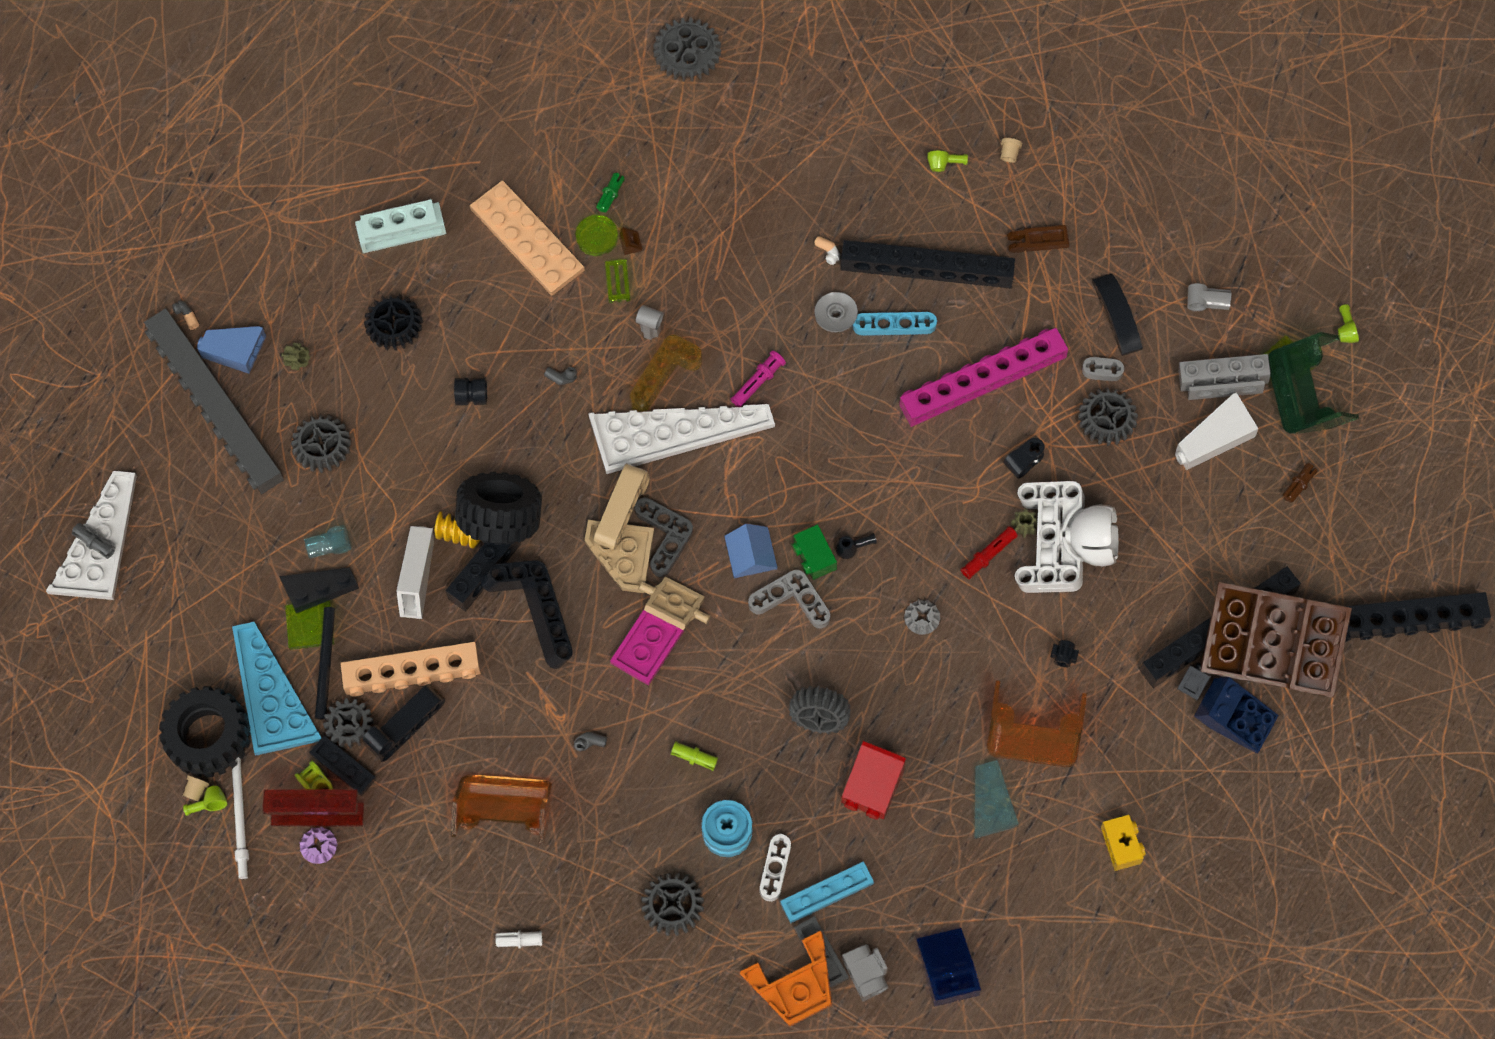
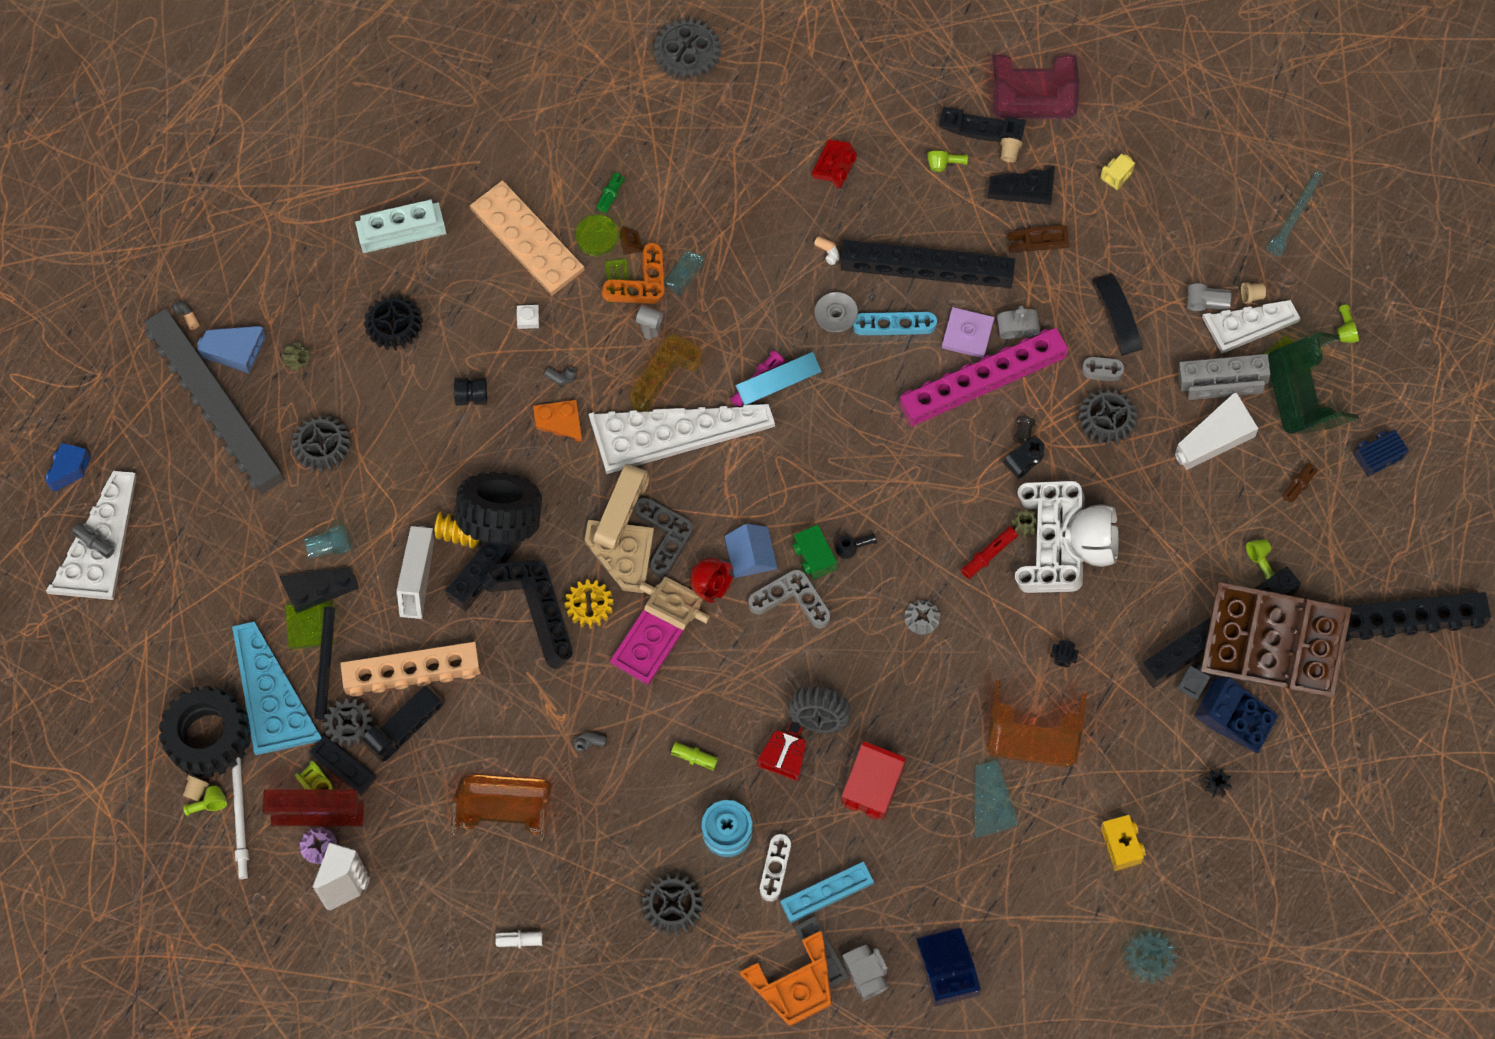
none -> blue slope [46,443,91,491]
none -> white slope [313,843,370,910]
none -> white plate [517,305,539,329]
none -> orange wing [533,400,582,442]
none -> yellow gear [565,579,614,629]
none -> orange beam [601,243,664,304]
none -> clear light blue slope [664,251,704,296]
none -> red cylinder [690,557,733,603]
none -> medium azure slope [735,352,822,405]
none -> red torso [758,723,806,782]
none -> red bracket [811,140,857,188]
none -> black slope [939,107,1026,142]
none -> lavender plate [942,307,994,358]
none -> black wing [987,166,1055,205]
none -> clear pink windscreen [992,55,1080,119]
none -> light grey beam [997,306,1040,339]
none -> clear smoke bush [1013,416,1036,444]
none -> light yellow brick [1101,153,1135,190]
none -> clear light blue gear [1125,932,1177,984]
none -> white wing [1202,300,1300,354]
none -> black gear [1203,769,1232,798]
none -> tan piece [1240,282,1266,304]
none -> lime bar [1246,539,1276,580]
none -> clear light blue piece [1267,172,1322,256]
none -> dark blue brick [1354,429,1409,477]

